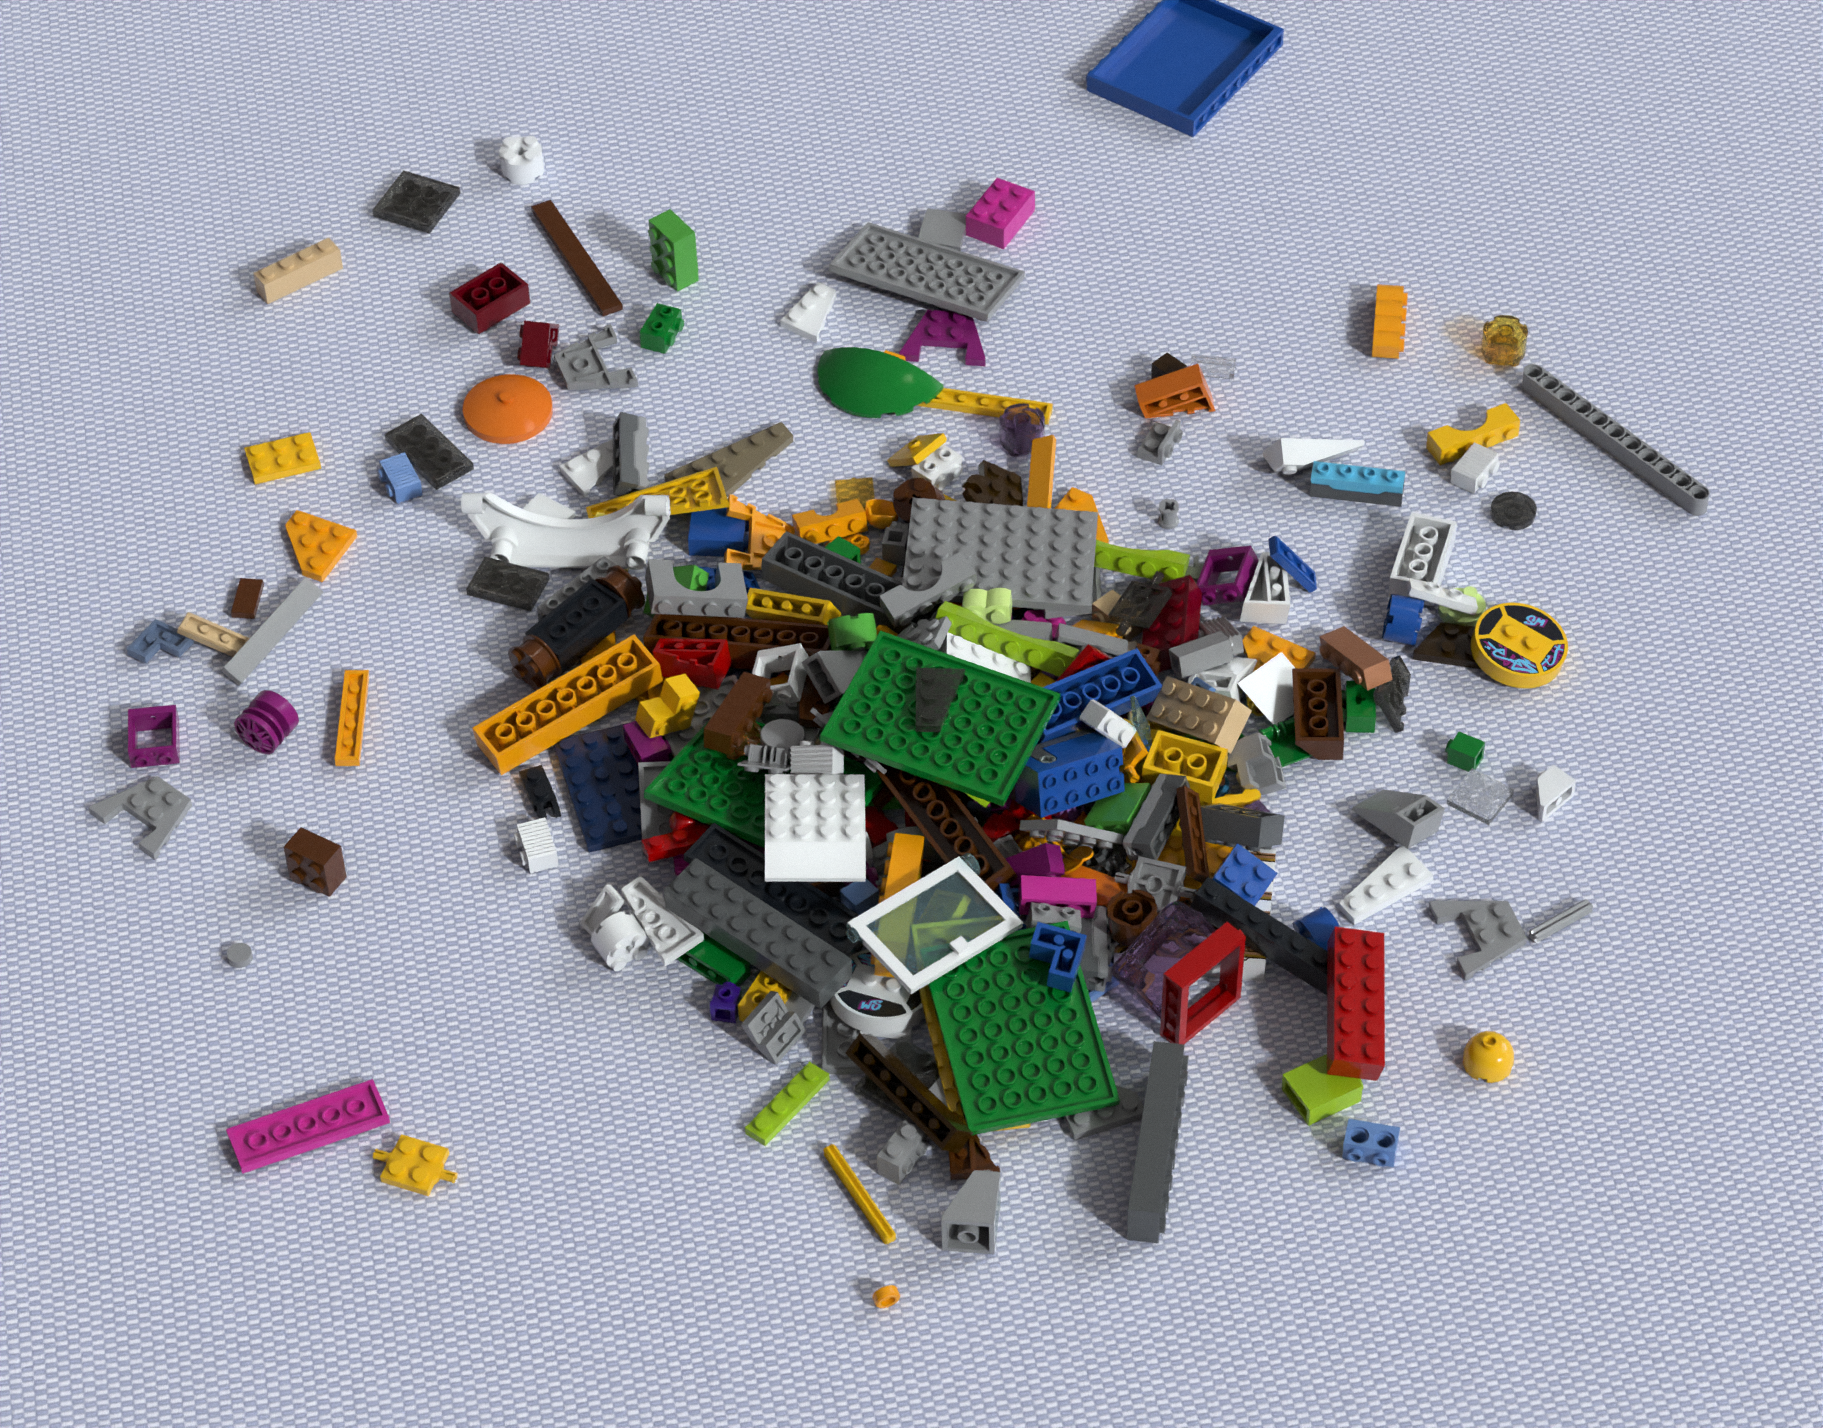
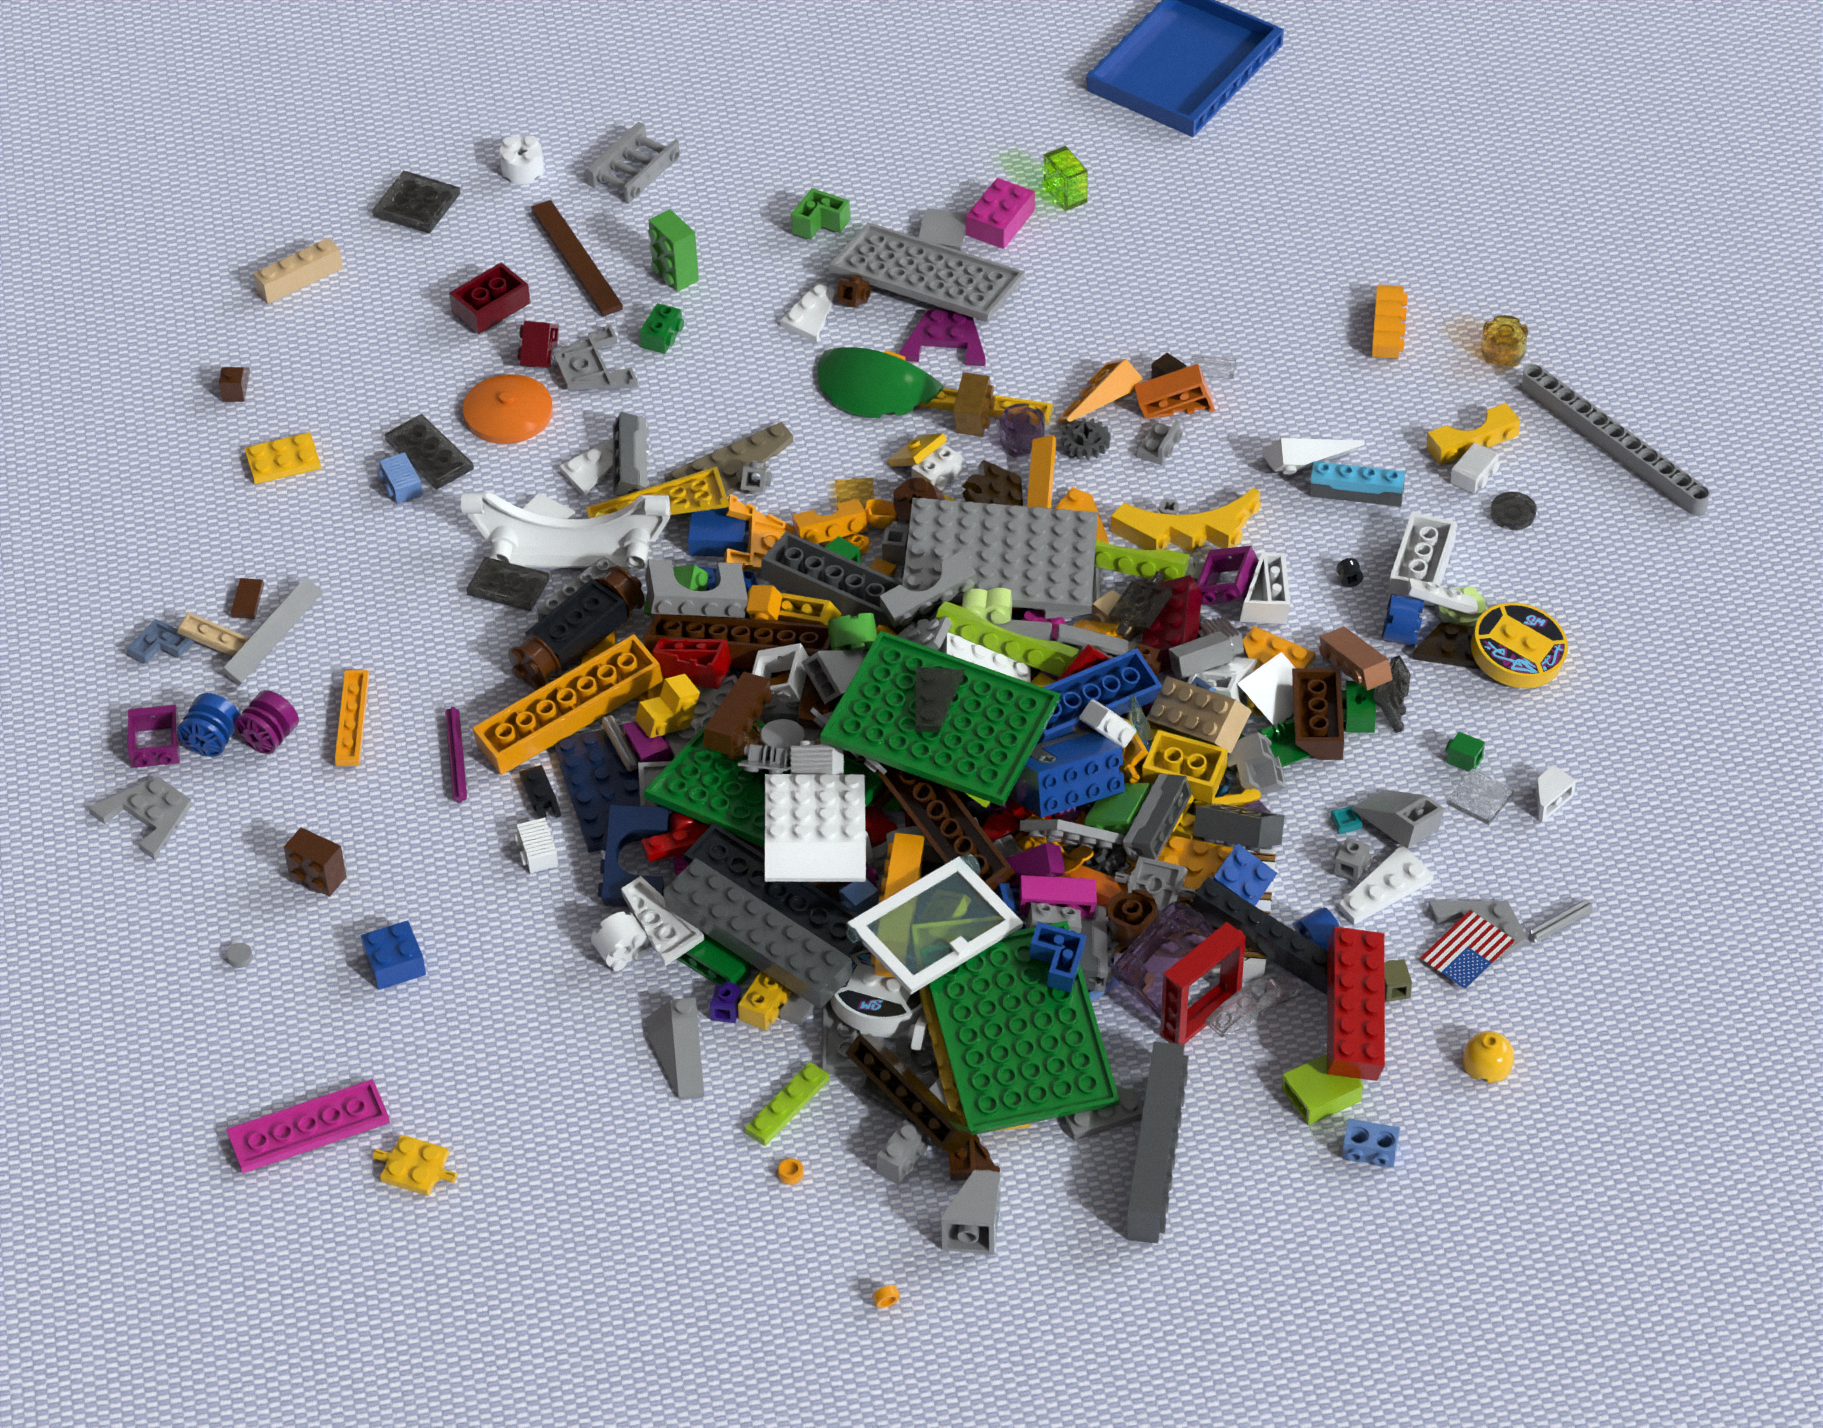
light orange plate [285,510,357,582] -> none
white tile [580,884,625,936] -> none
light grey slope [741,991,806,1065] -> none
yellow axle [823,1144,896,1244] -> none
reddish brown plate [1176,785,1210,883] -> none
blue tile [1268,536,1317,593] -> none
none -> blue wheel [177,693,240,757]
none -> reddish brown slope [219,367,250,402]
none -> blue brick [360,920,426,990]
none -> magenta axle [445,707,467,803]
none -> light grey fence [586,122,680,204]
none -> dark blue arch [598,805,671,907]
none -> light grey axle [601,715,639,772]
none -> light grey wedge [647,997,705,1099]
none -> light grey brick [738,460,772,495]
none -> light orange brick [746,585,783,621]
none -> light orange tile [777,1158,804,1185]
none -> bright green brick [791,188,851,240]
none -> reddish brown brick [836,274,871,308]
none -> white plate [908,1015,928,1051]
none -> pearl gold brick [953,372,995,437]
none -> clear neon green brick [1042,146,1088,211]
none -> light orange wedge [1058,359,1143,423]
none -> dark grey gear [1061,418,1111,460]
none -> yellow arch [1111,488,1261,553]
none -> clear slope [1206,974,1301,1037]
none -> teal tile [1331,805,1362,834]
none -> light grey brick [1334,838,1372,882]
none -> black wheel [1336,558,1364,587]
none -> olive brick [1385,959,1412,1002]
none -> sticker [1420,910,1515,989]

